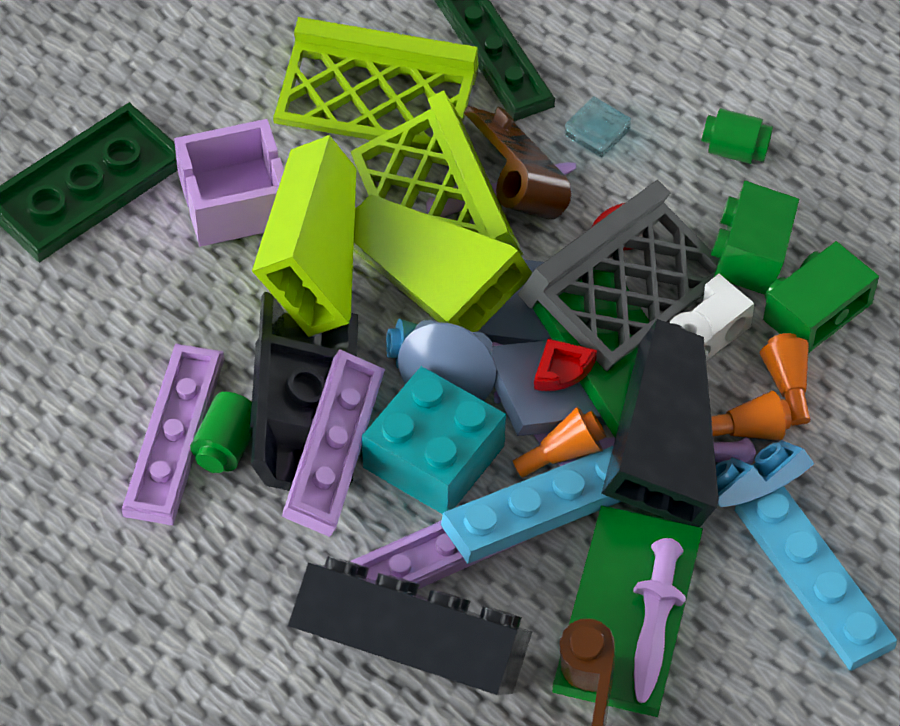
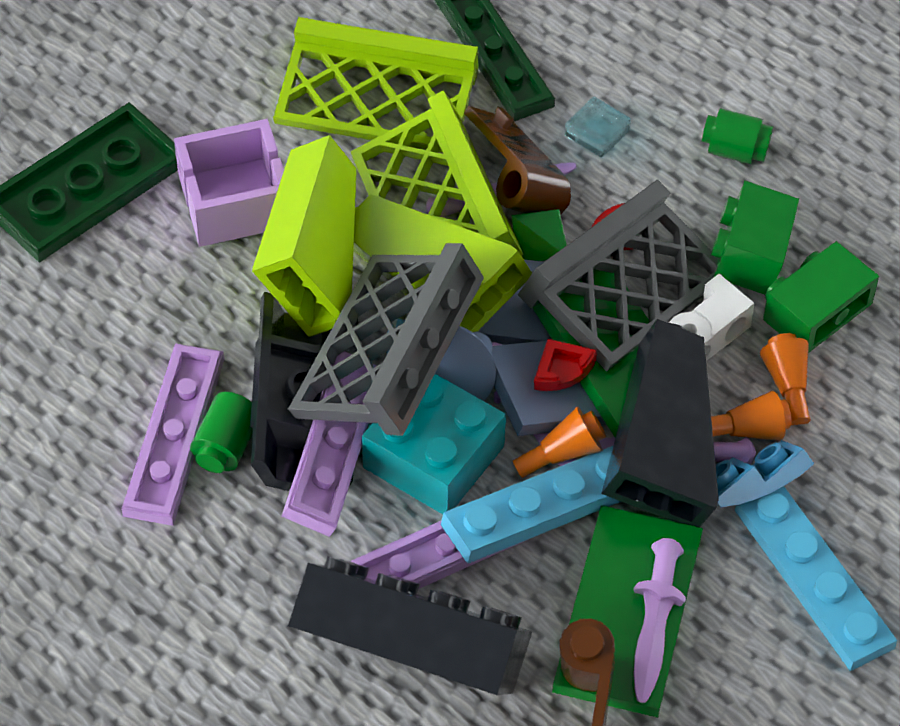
none -> dark grey fence [288,243,484,436]
none -> green slope [511,209,567,261]

